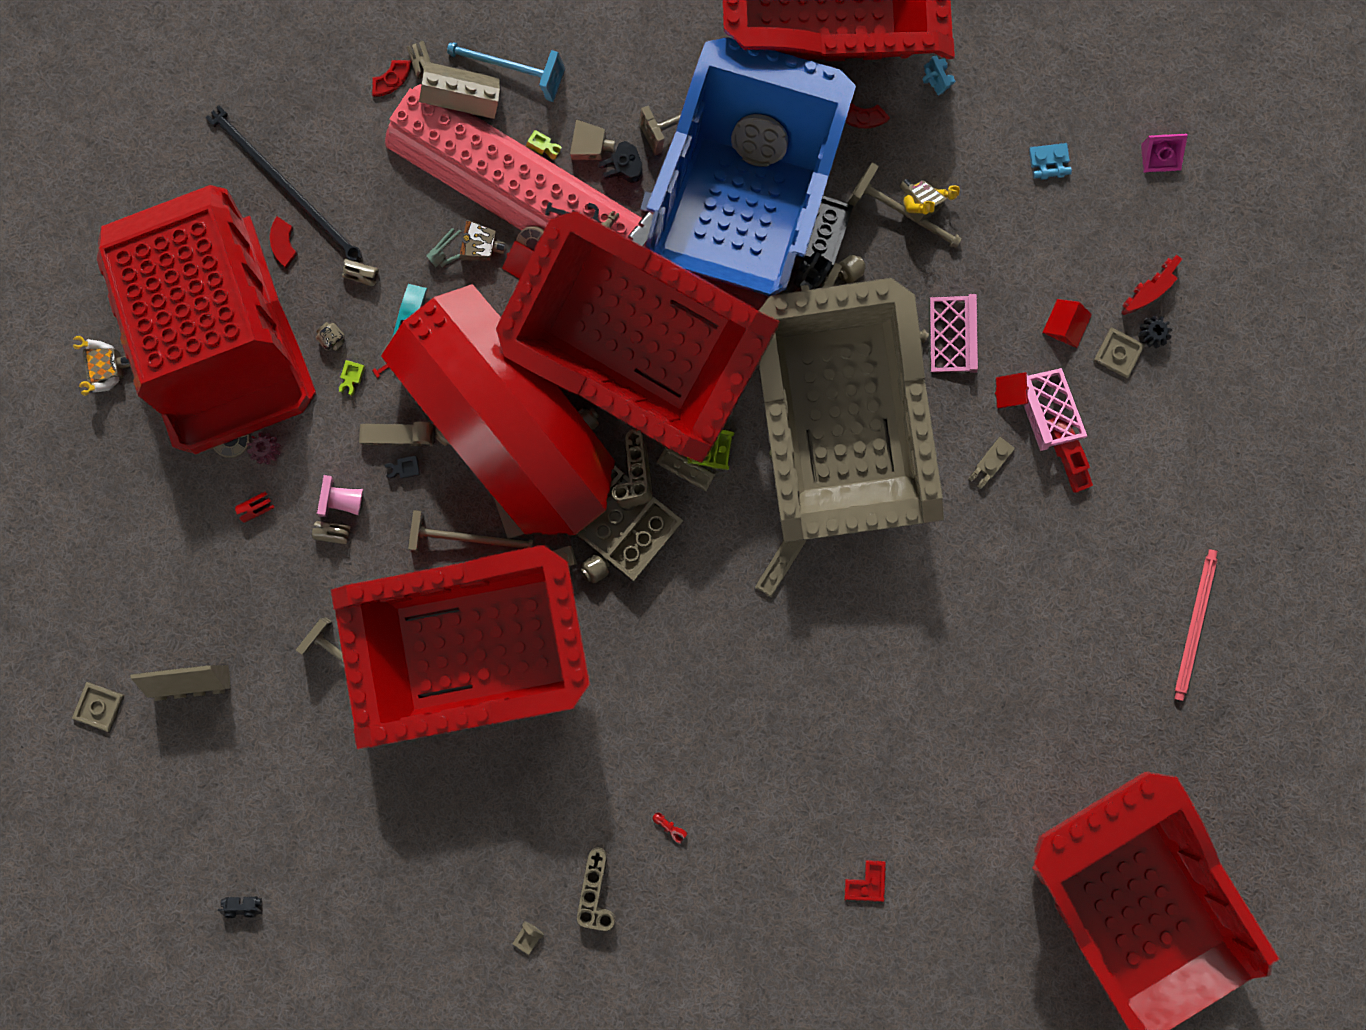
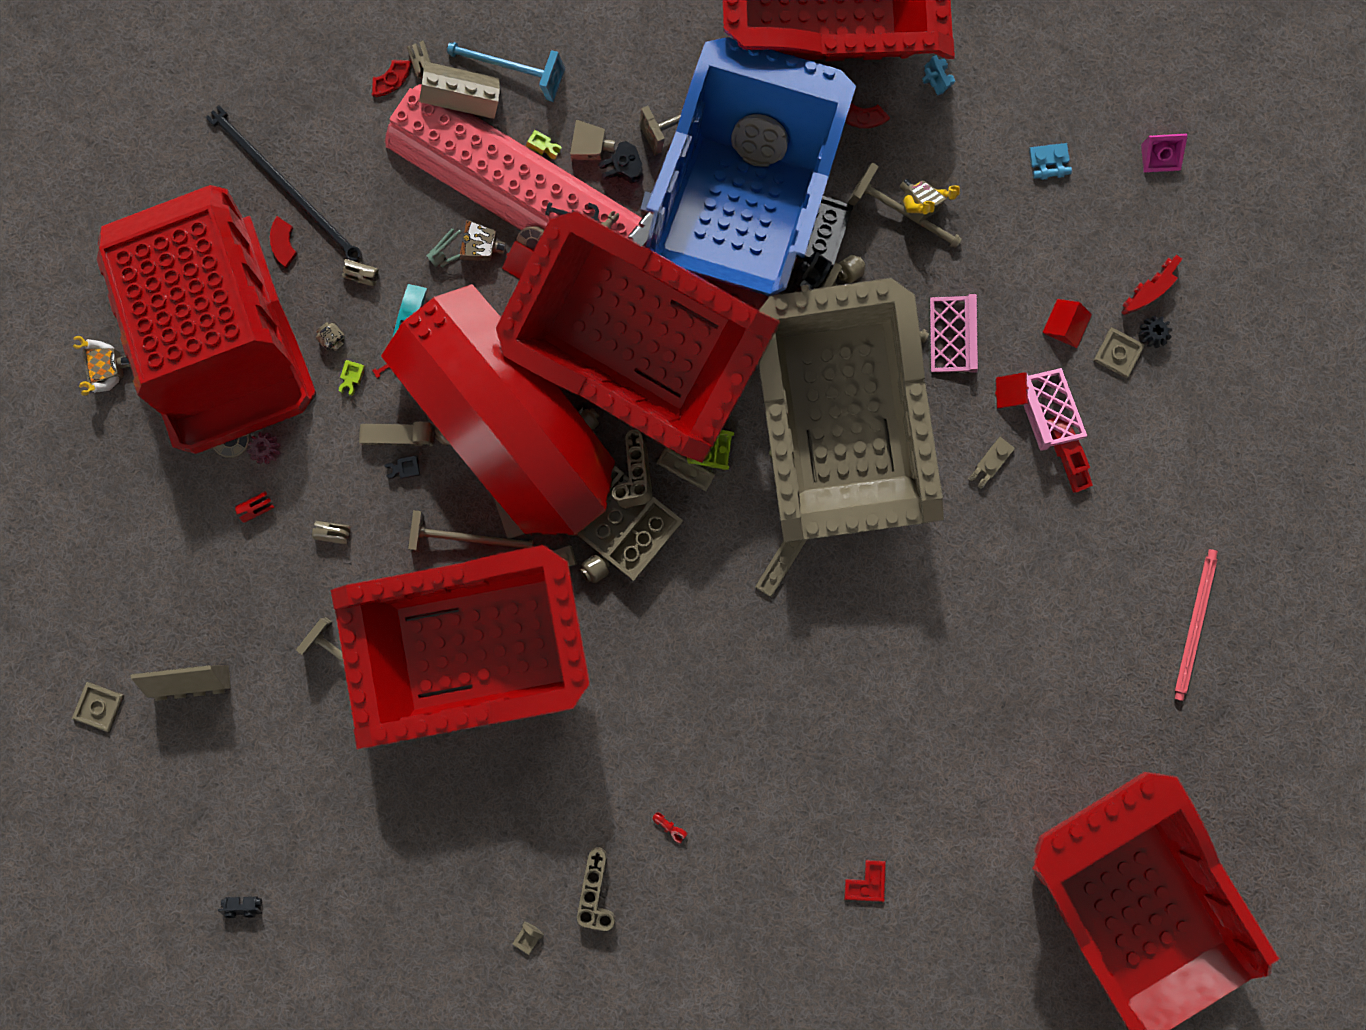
bright pink plant [317,475,363,517] -> none

